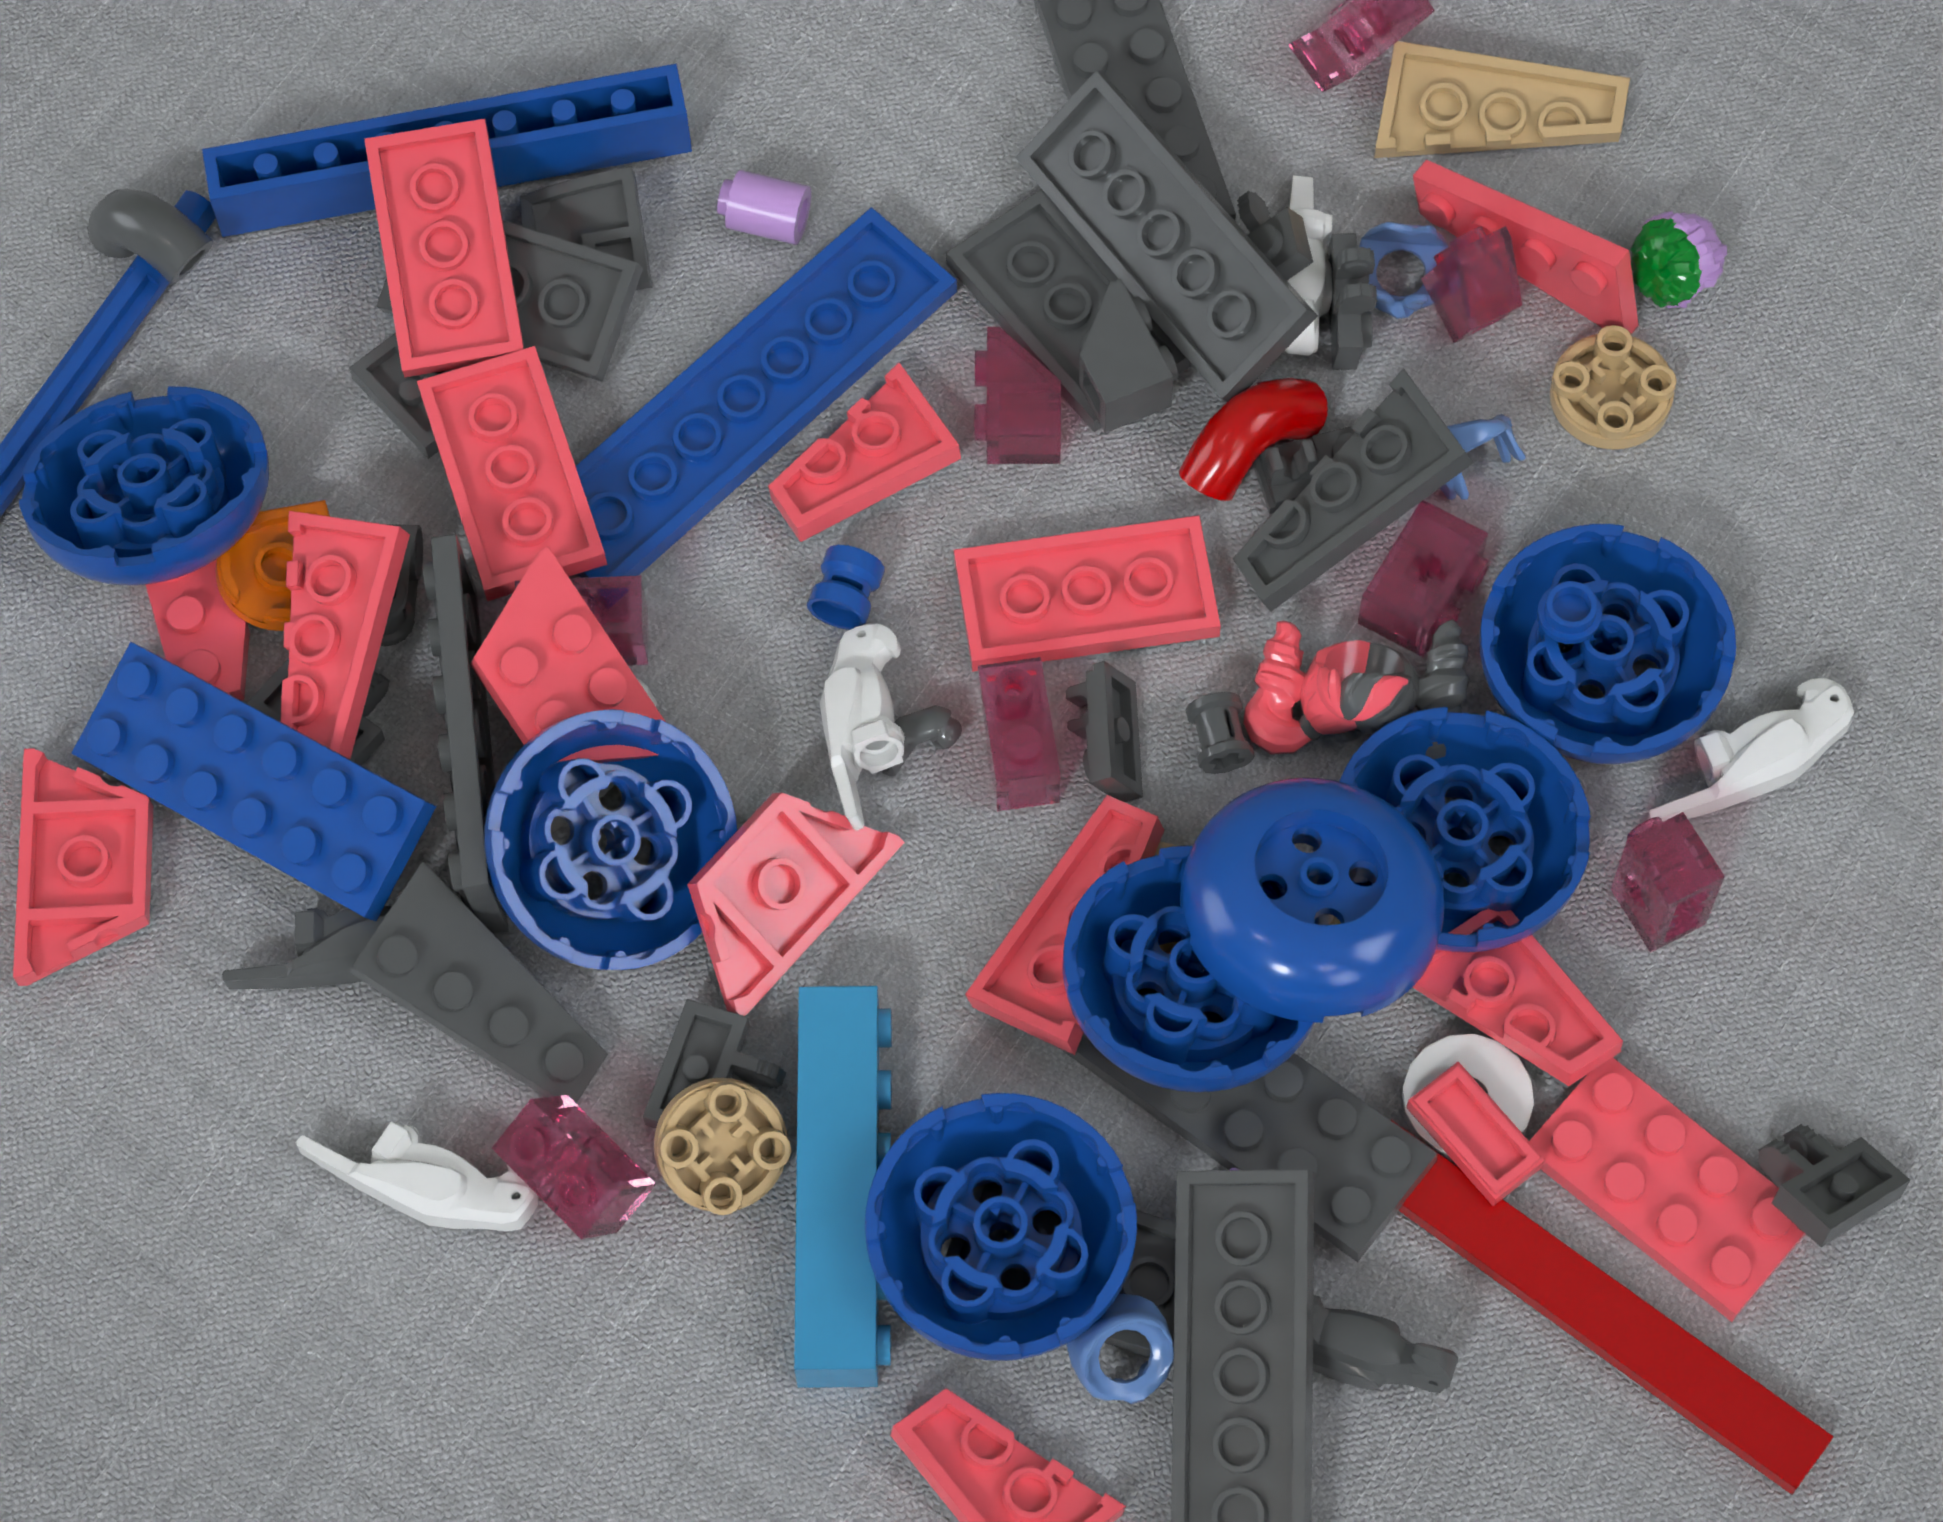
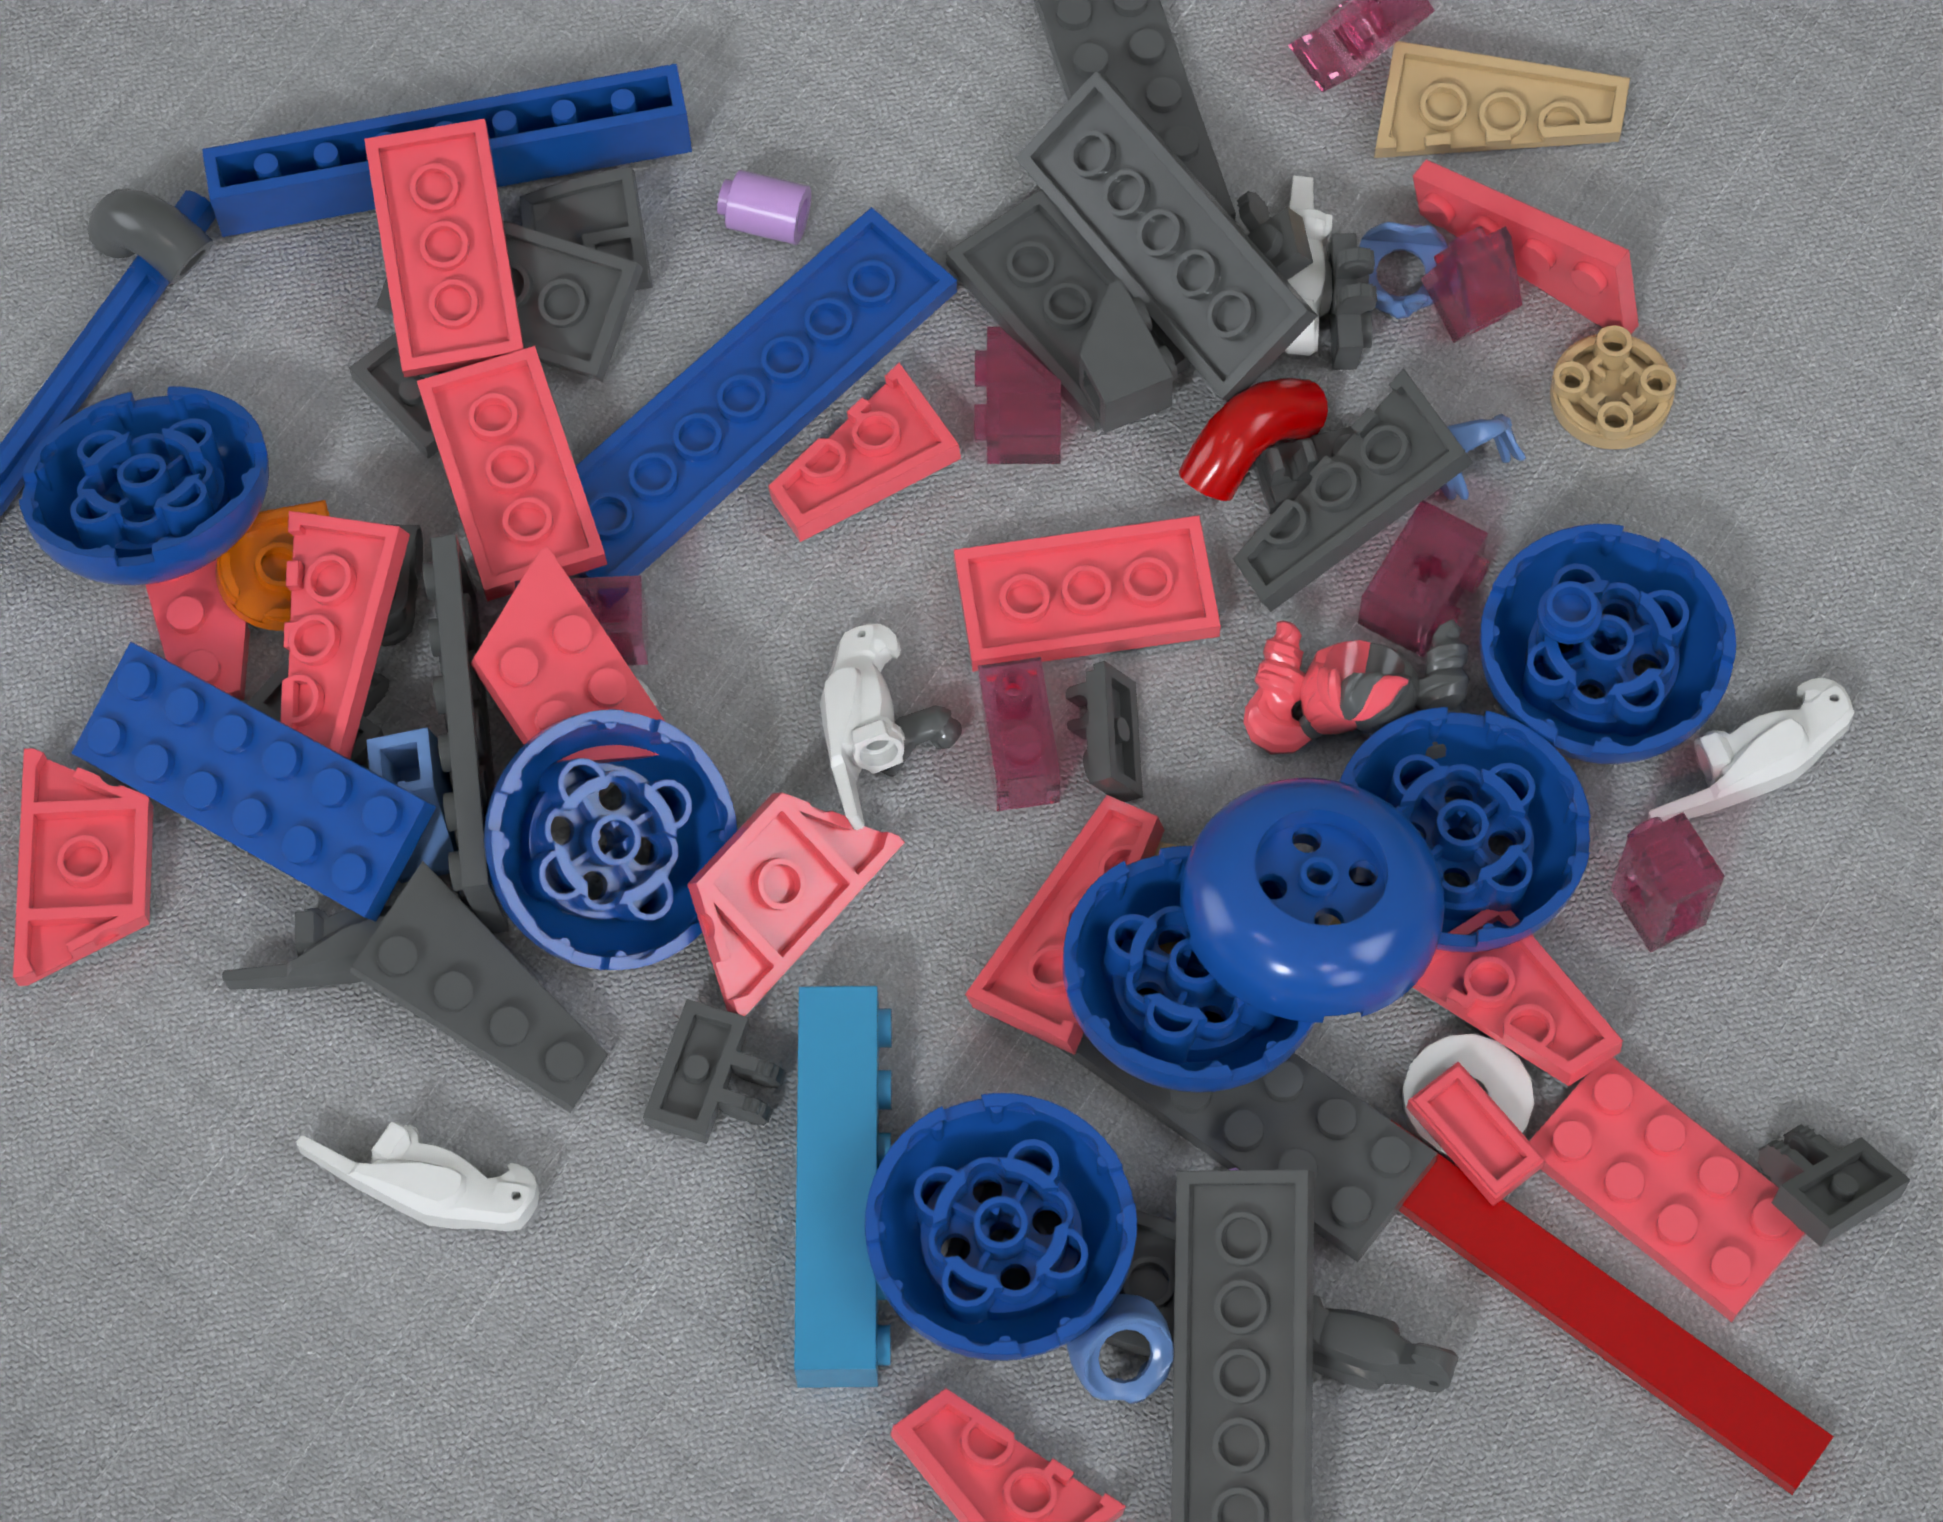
clear pink brick [492,1095,656,1239] -> none
tan tile [654,1078,791,1216] -> none
blue wheel [807,545,885,630] -> none
dark grey bush [1185,692,1255,774] -> none
green piece [1631,211,1727,308] -> none
none -> medium blue slope [366,727,458,883]

